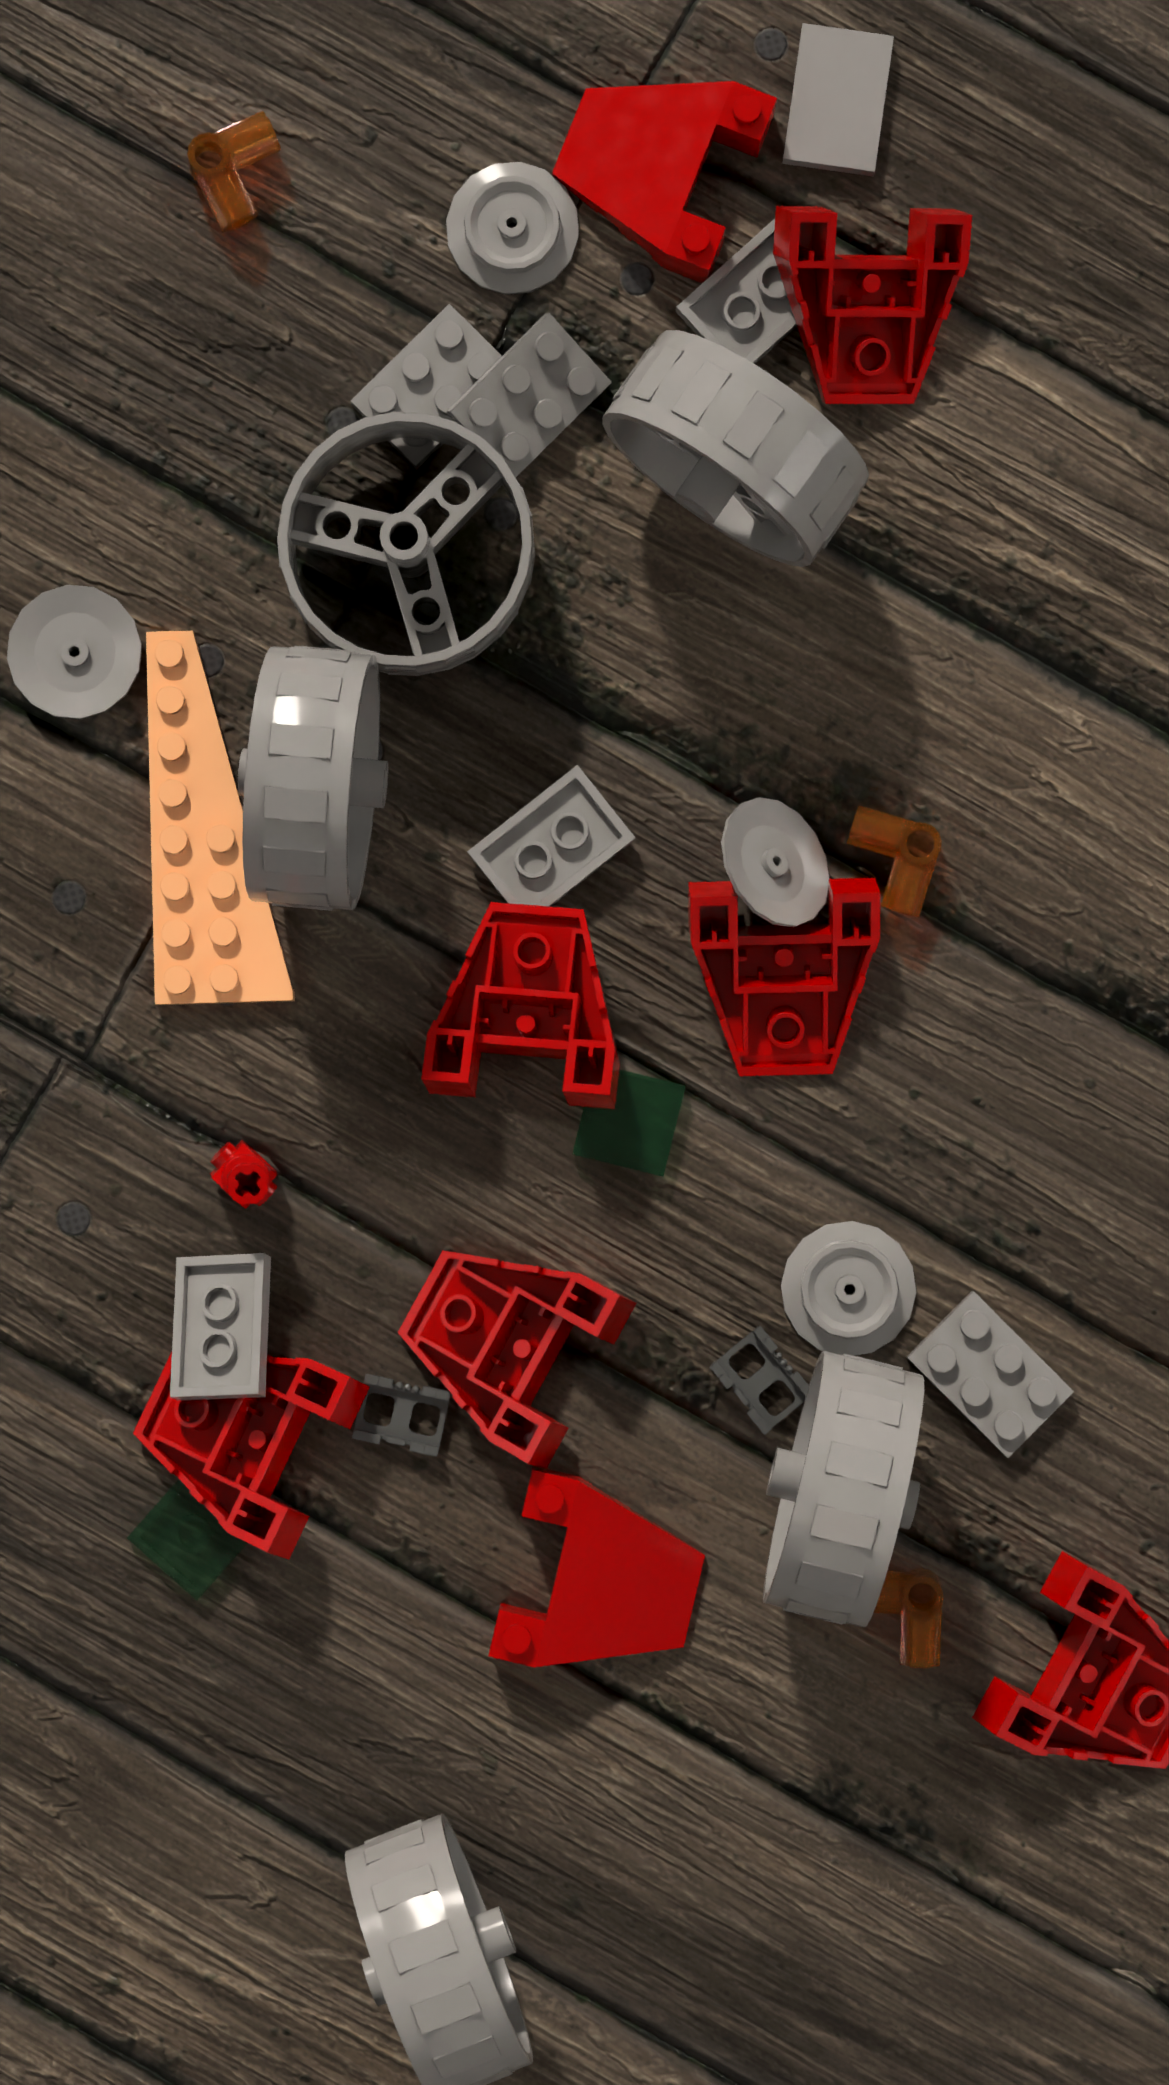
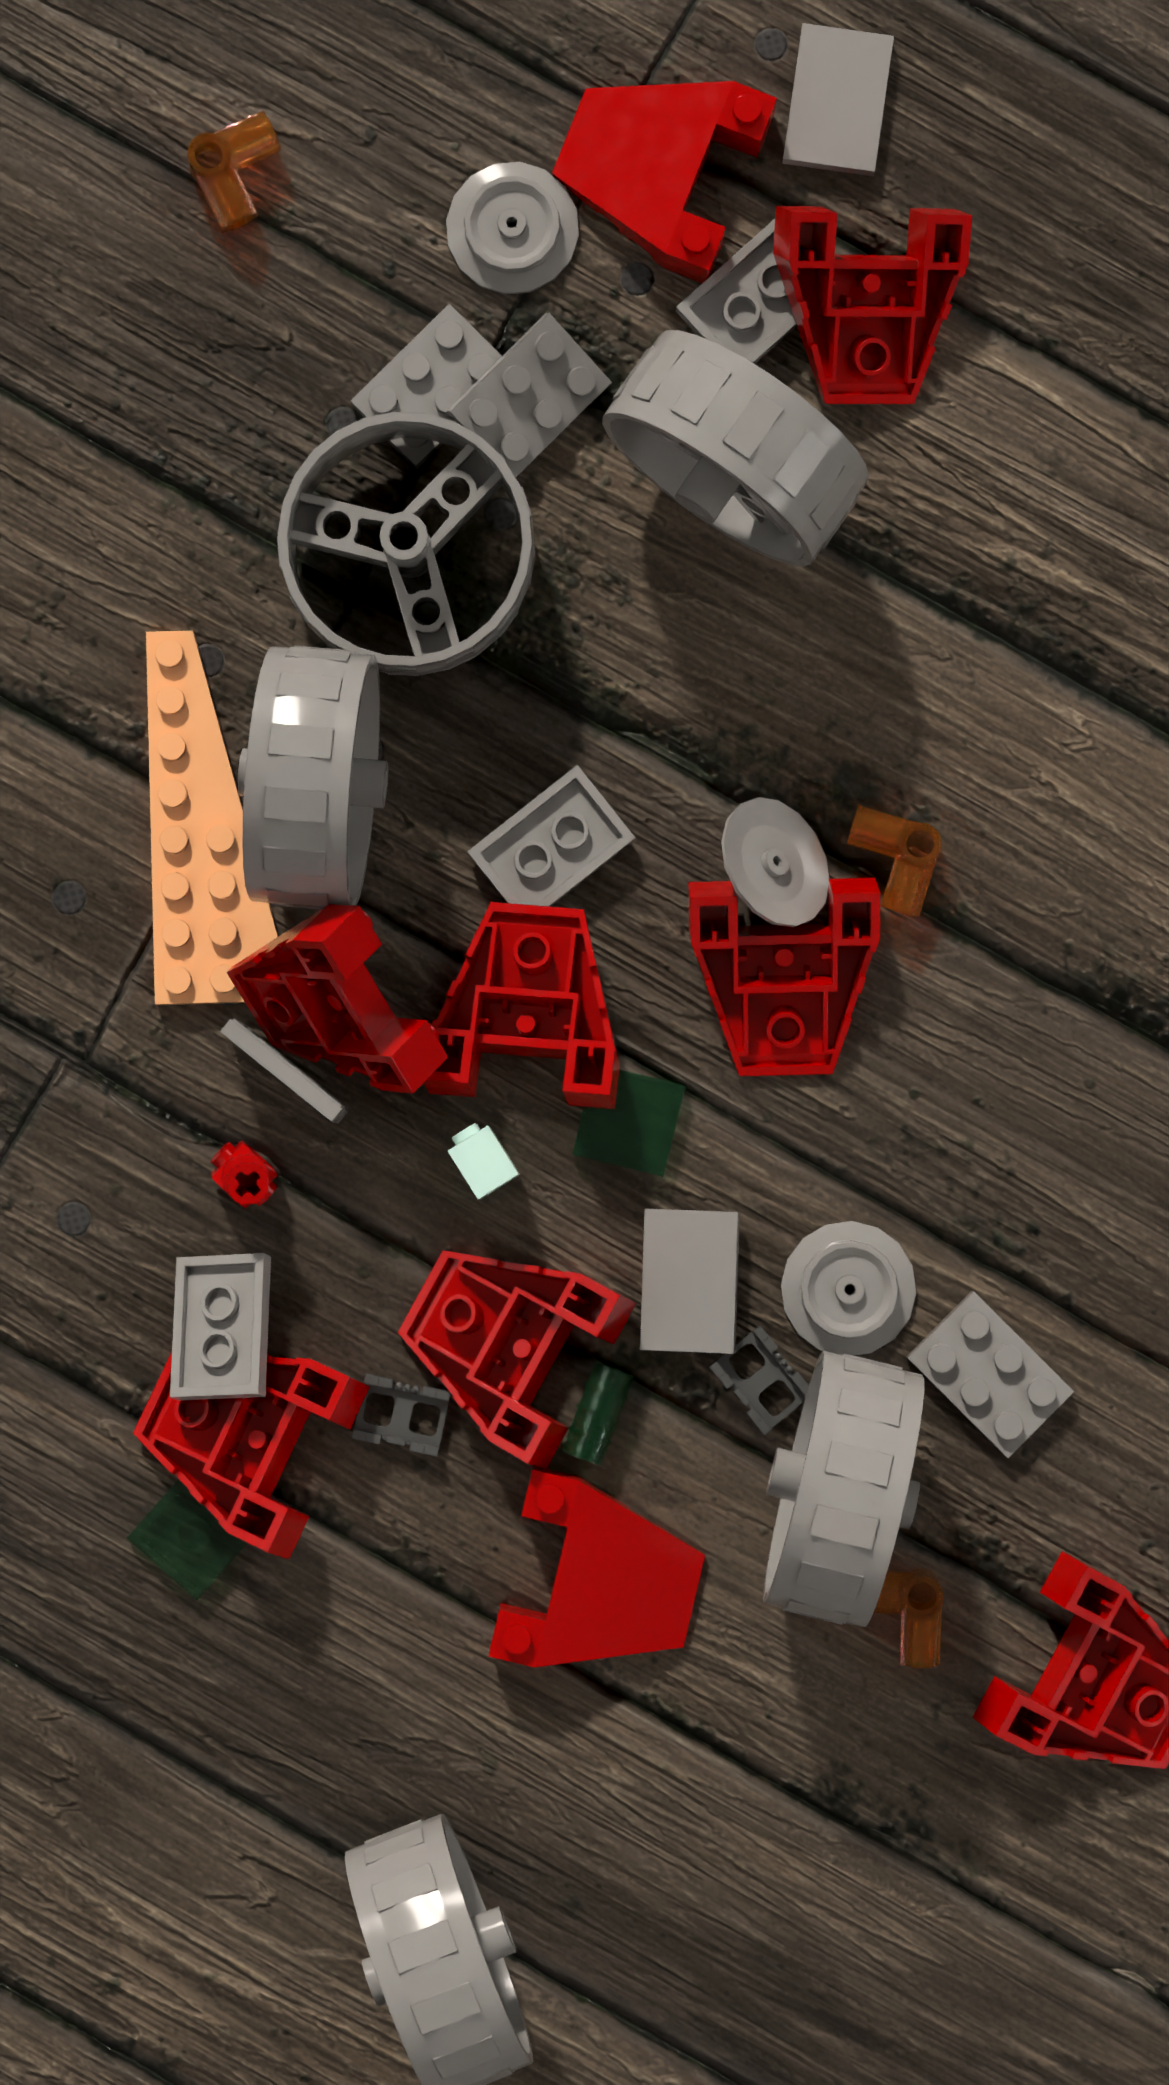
light grey piece [7,585,142,719] -> none
none -> light grey tile [220,1019,348,1124]
none -> red wedge [226,904,448,1094]
none -> light aqua brick [448,1123,520,1200]
none -> clear green axle [562,1362,634,1465]
none -> light grey tile [640,1209,740,1354]

